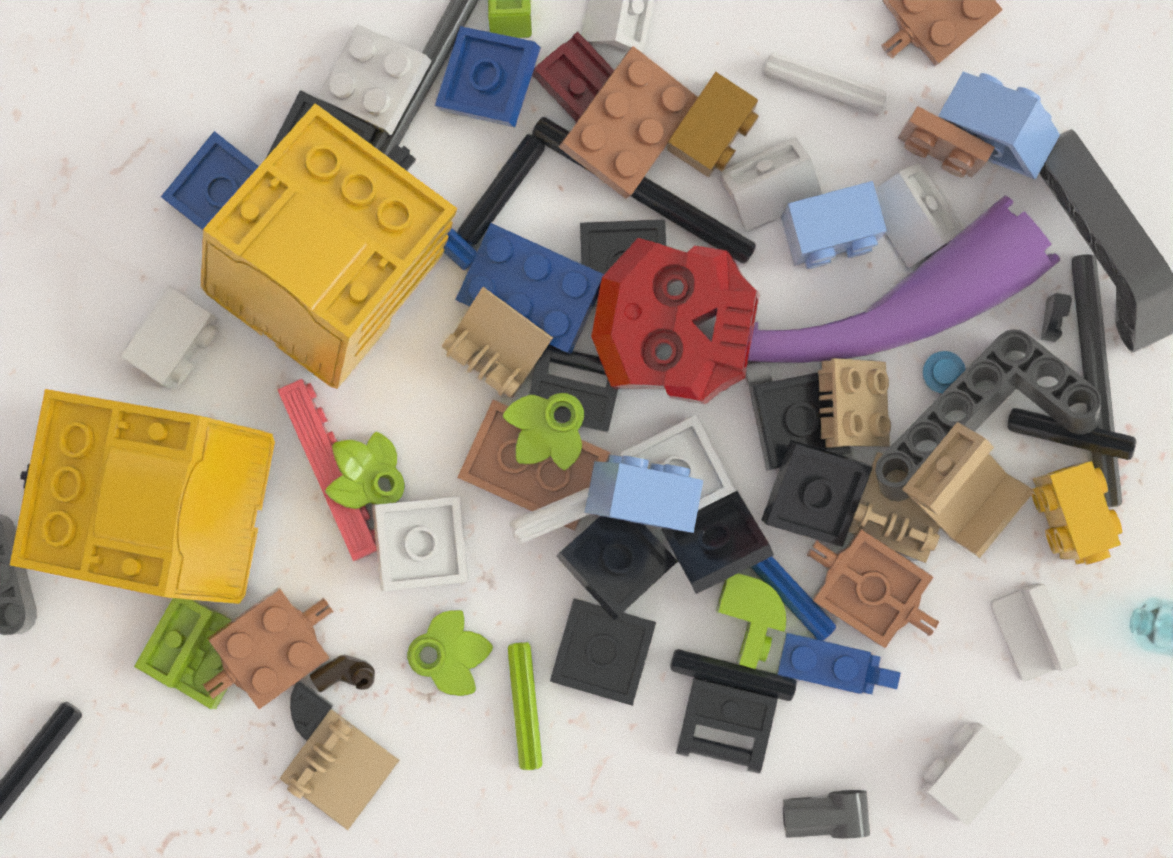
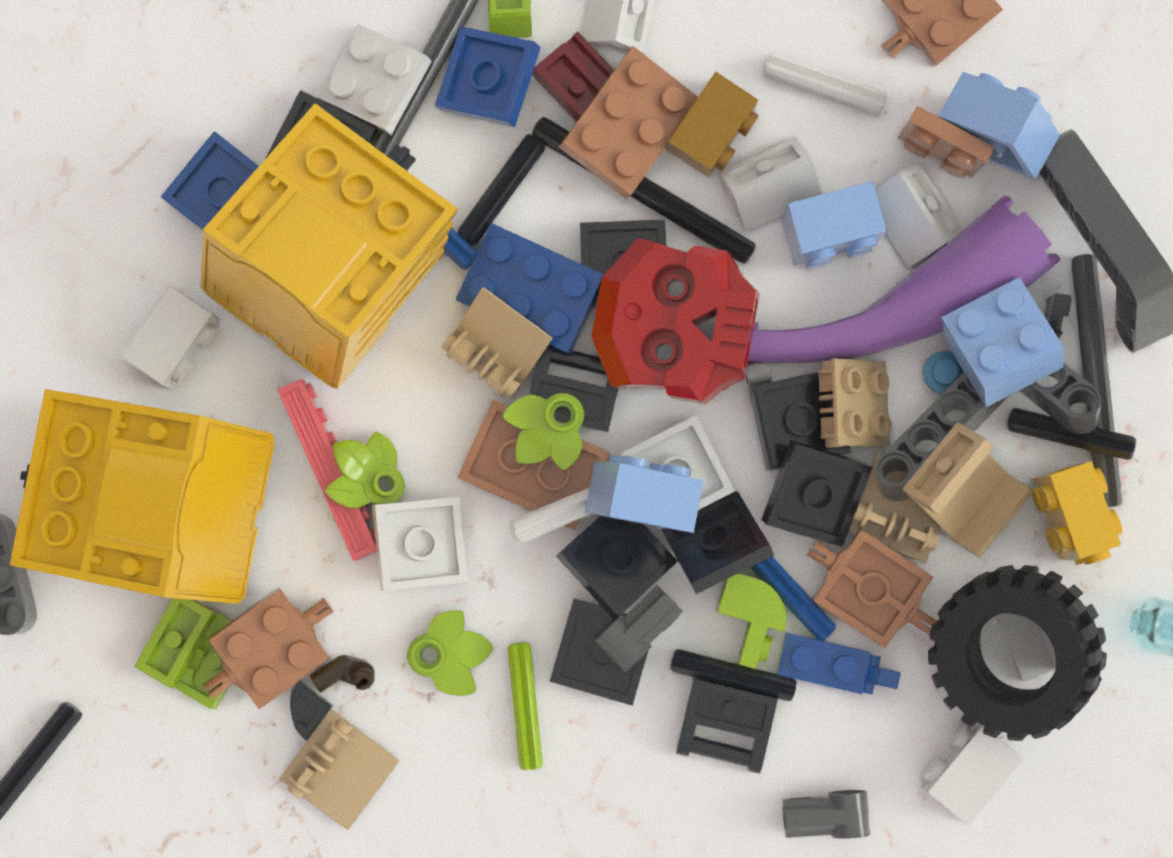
none -> dark grey piece [594,585,683,673]
none -> black tyre [928,565,1107,741]
none -> light blue brick [941,277,1064,407]

